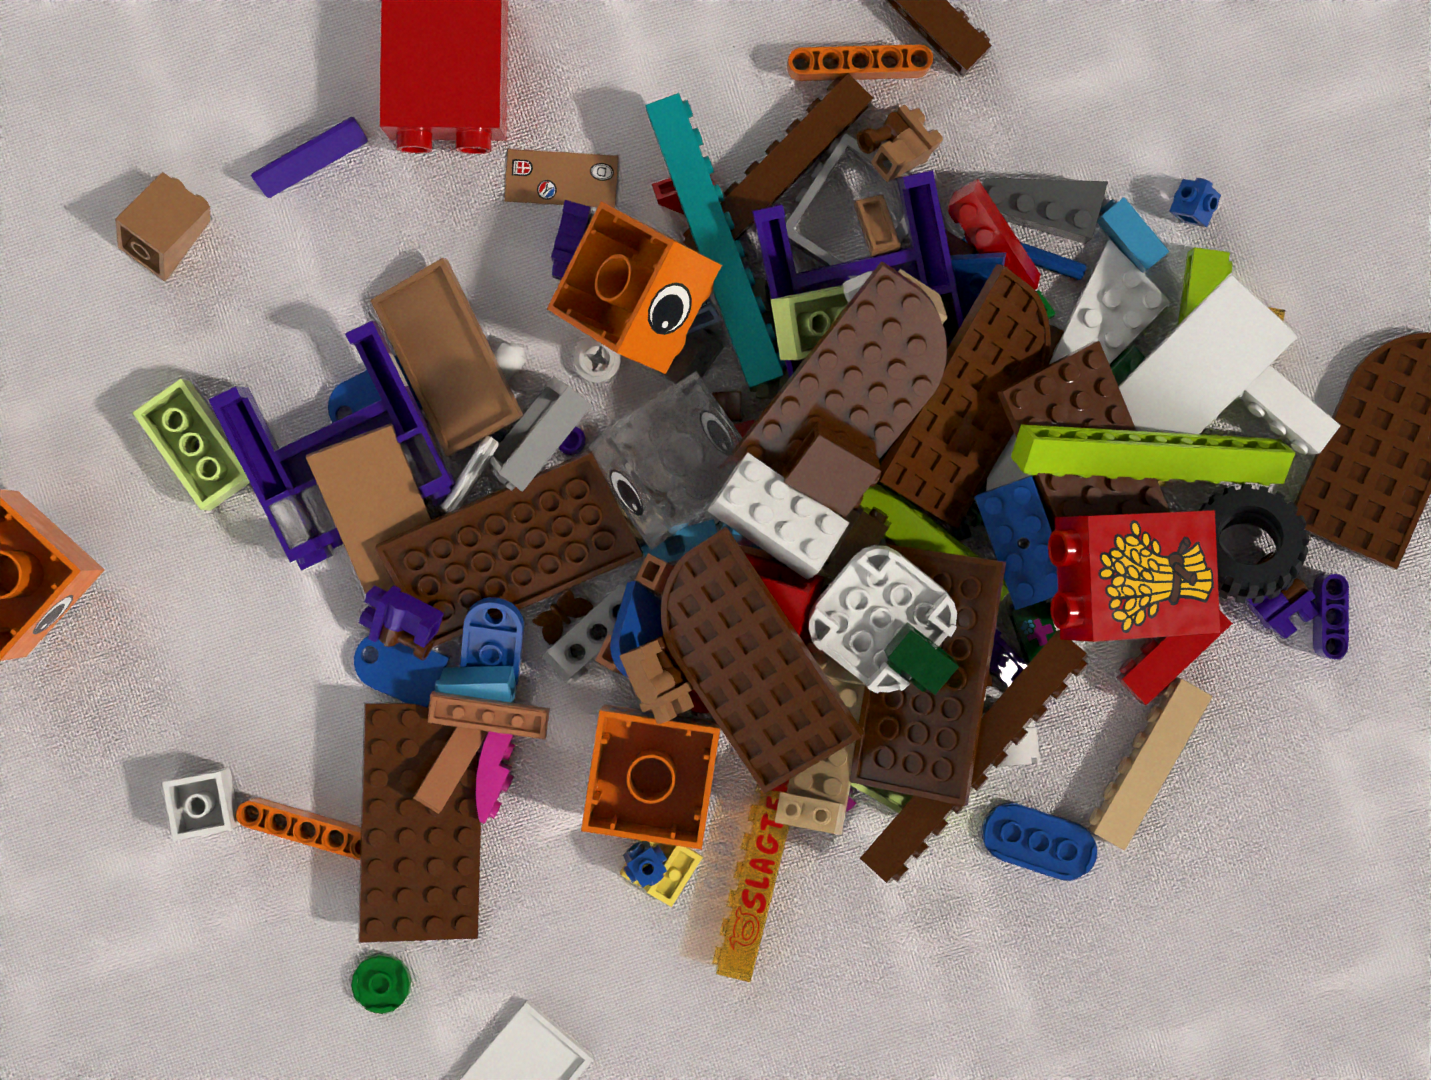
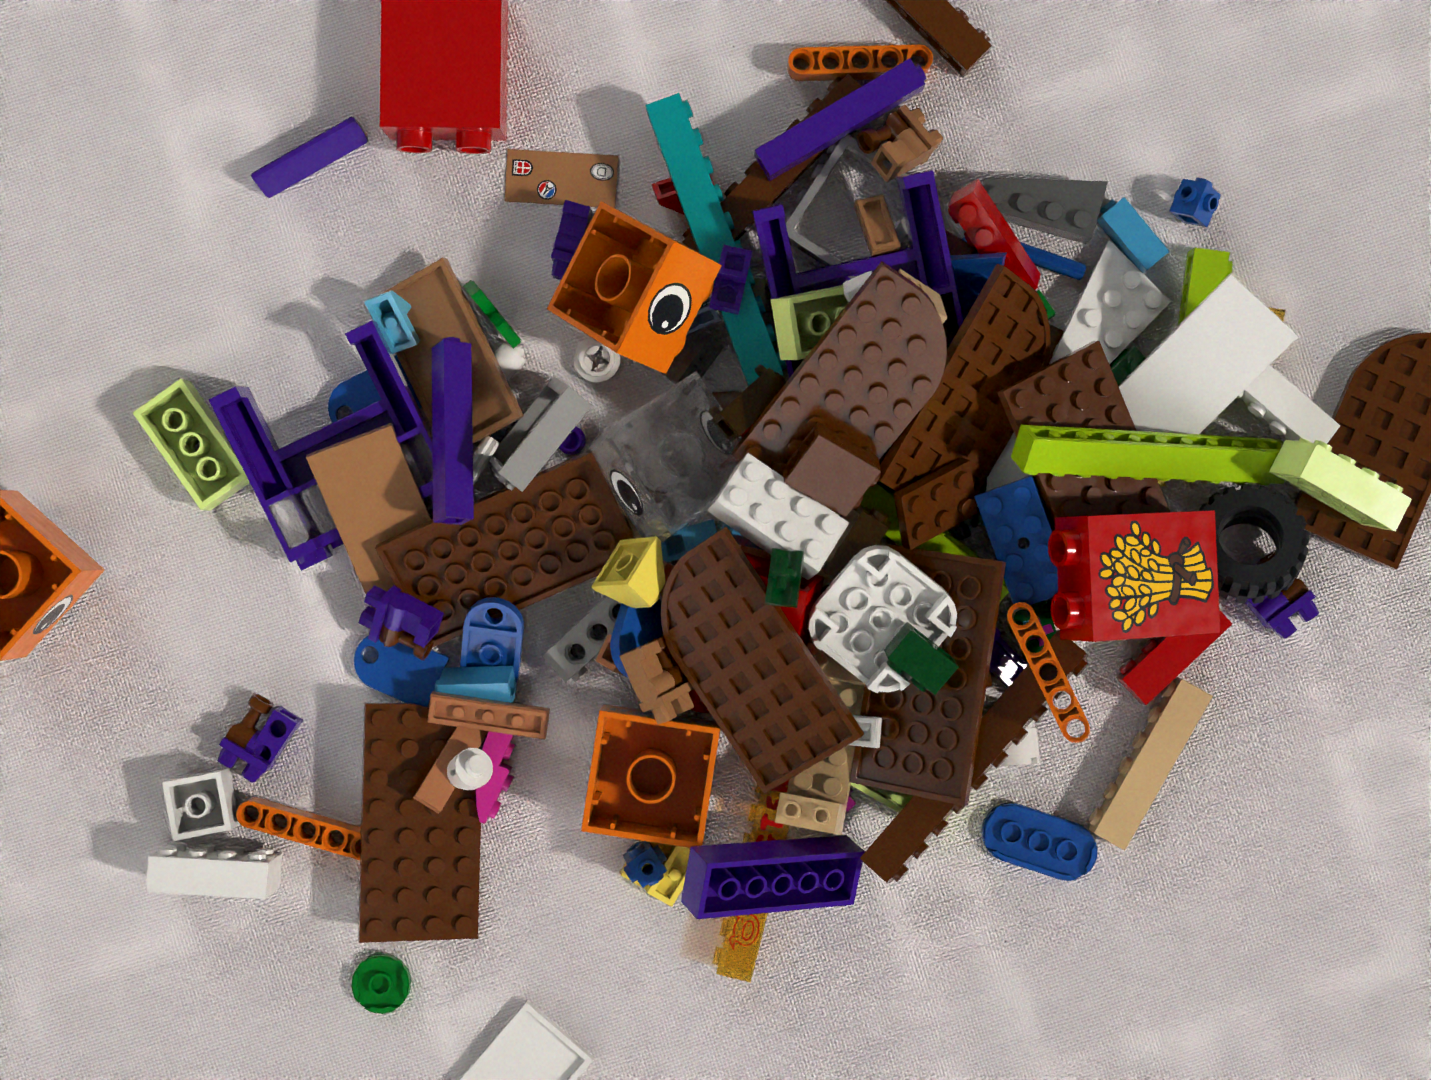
medium nougat slope [115,172,210,281] -> none
reddish brown piece [532,589,594,645] -> none
dark purple beam [1313,573,1349,660] -> none
none -> white brick [146,842,282,899]
none -> dark purple hips [217,693,303,783]
none -> medium azure slope [364,290,420,354]
none -> dark purple brick [431,337,474,525]
none -> white piece [447,748,493,790]
none -> green tile [463,280,521,349]
none -> light yellow slope [591,536,666,608]
none -> dark purple brick [681,835,865,919]
none -> dark purple slope [709,244,753,315]
none -> dark brown brick [709,364,786,443]
none -> dark purple brick [754,58,926,181]
none -> dark green hips [765,548,804,608]
none -> white tile [849,715,882,748]
none -> reddish brown plate [894,457,978,550]
none -> orange beam [1007,602,1090,743]
none -> yellowish green brick [1269,438,1412,531]

